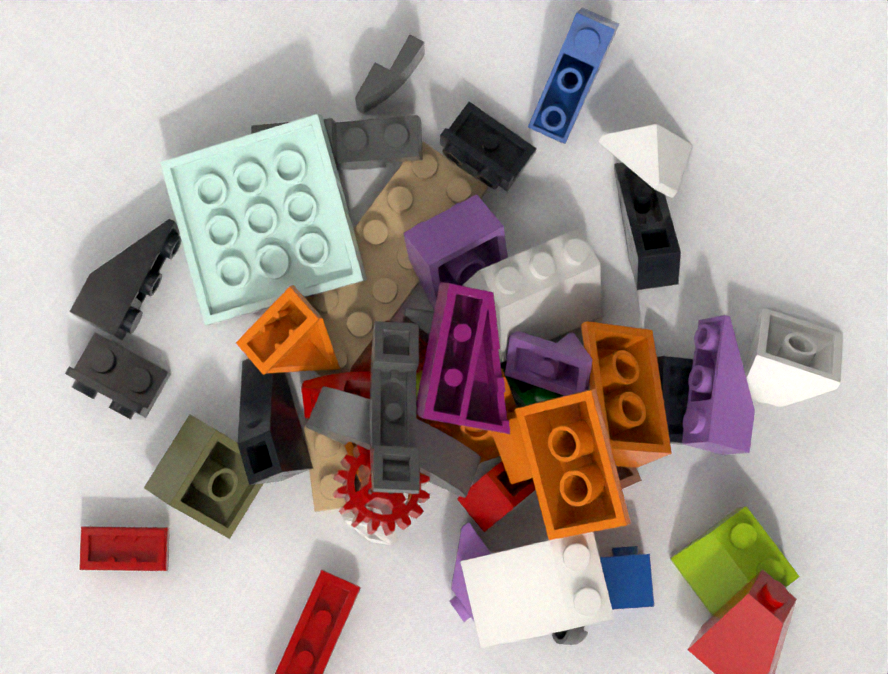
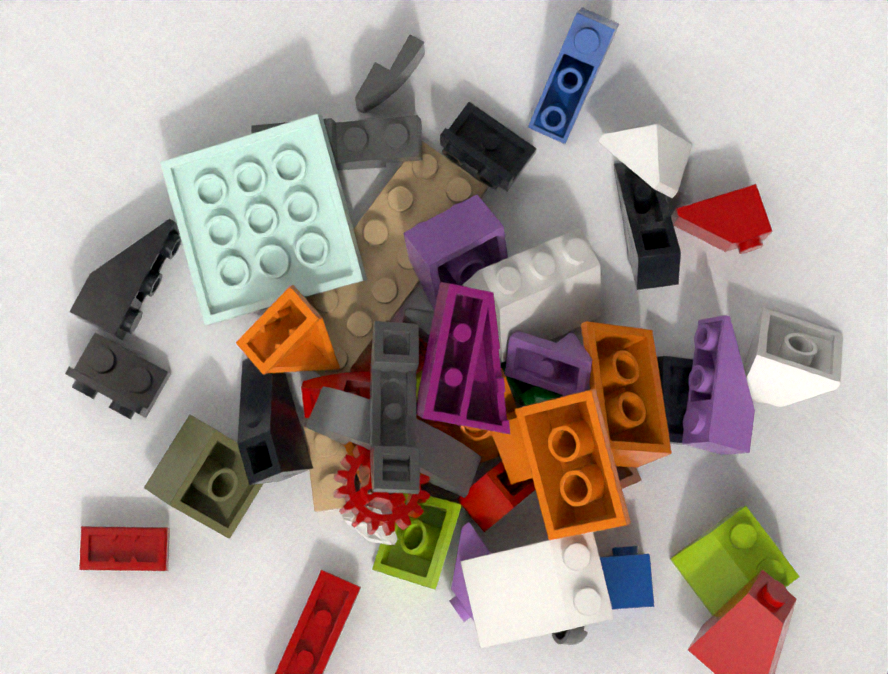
none -> lime slope [372,493,462,590]
none -> red slope [671,184,773,254]

